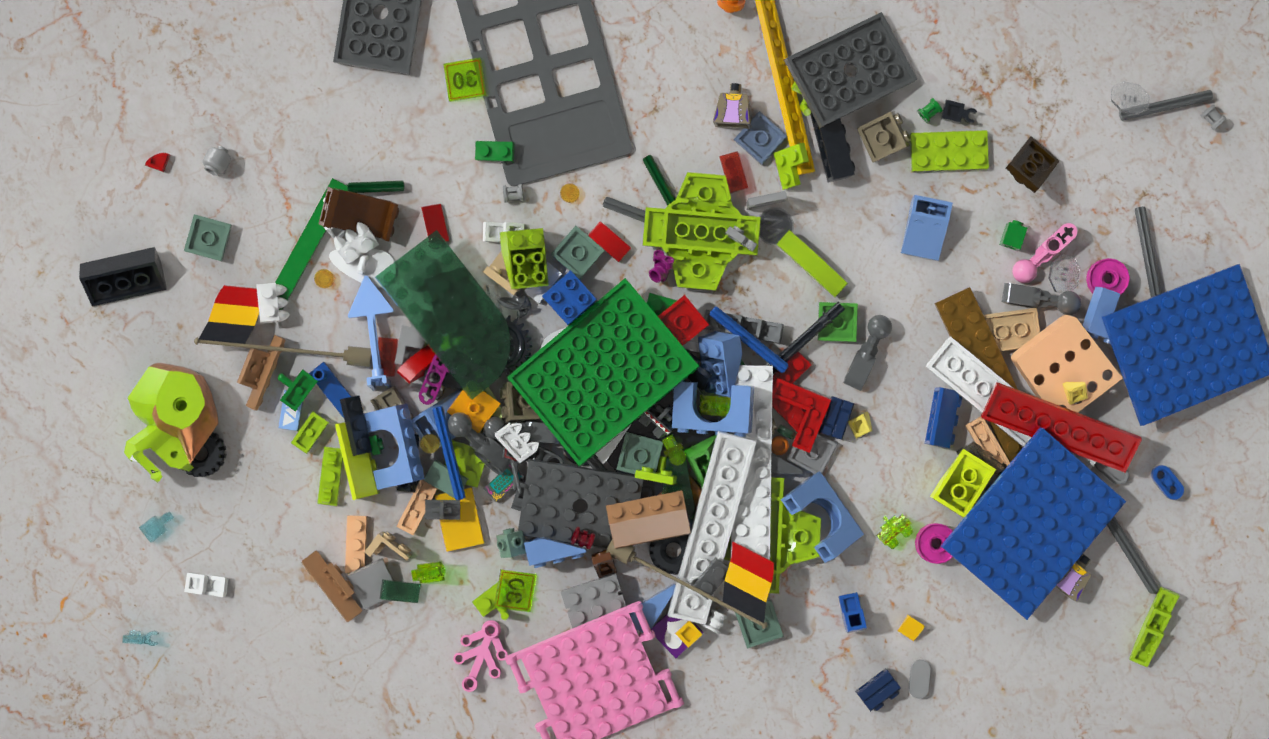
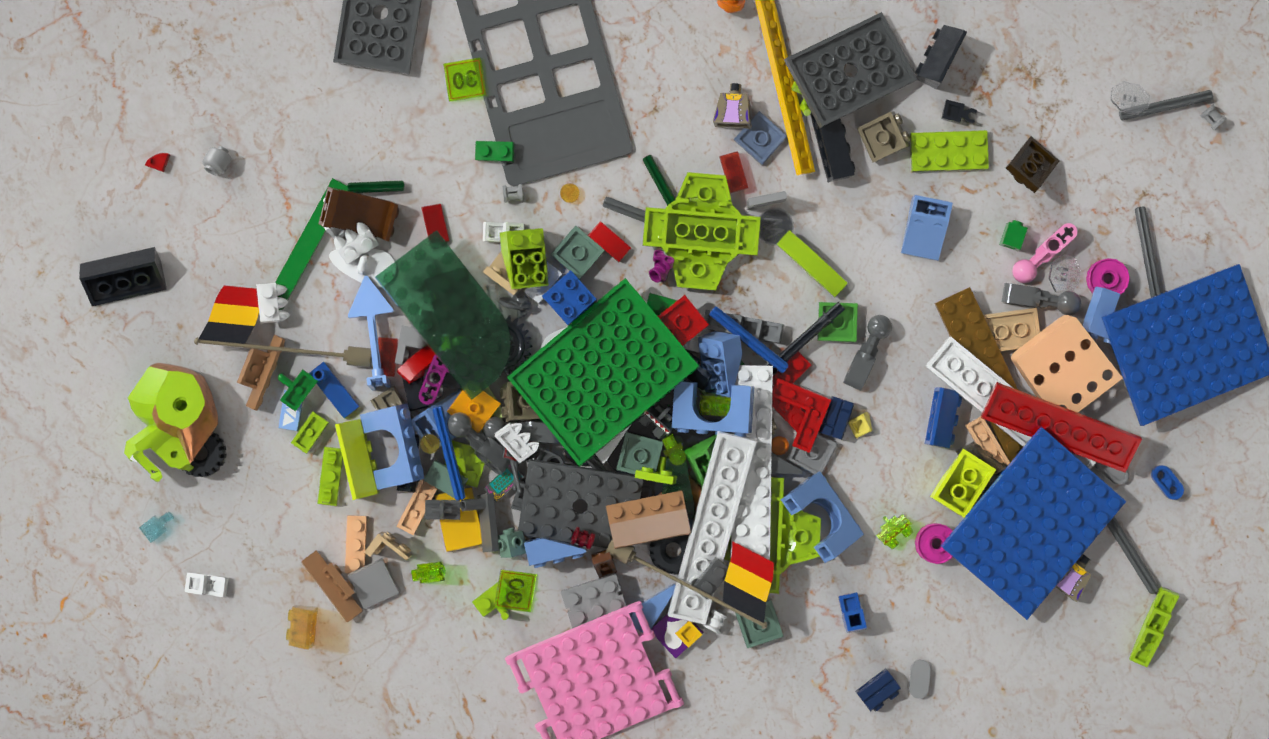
clear light blue plate [122,630,159,646] -> none
sand green plate [184,214,232,262] -> none
clear yellow tile [314,269,334,289] -> none
black plate [340,395,373,456] -> none
green plate [369,435,384,456] -> none
clear green tile [379,579,421,603] -> none
bright pink plant [453,620,508,692] -> none
light grey plate [725,226,757,252] -> none
lime plate [773,143,809,190] -> none
clear green tile [777,424,797,439] -> none
yellow slope [897,615,925,641] -> none
green bush [917,98,943,123] -> none
light yellow slope [1063,382,1088,405] -> none
none -> clear yellow slope [286,605,318,650]
none -> black slope [402,377,429,411]
none -> dark grey piece [460,493,499,553]
none -> black slope [915,25,967,89]

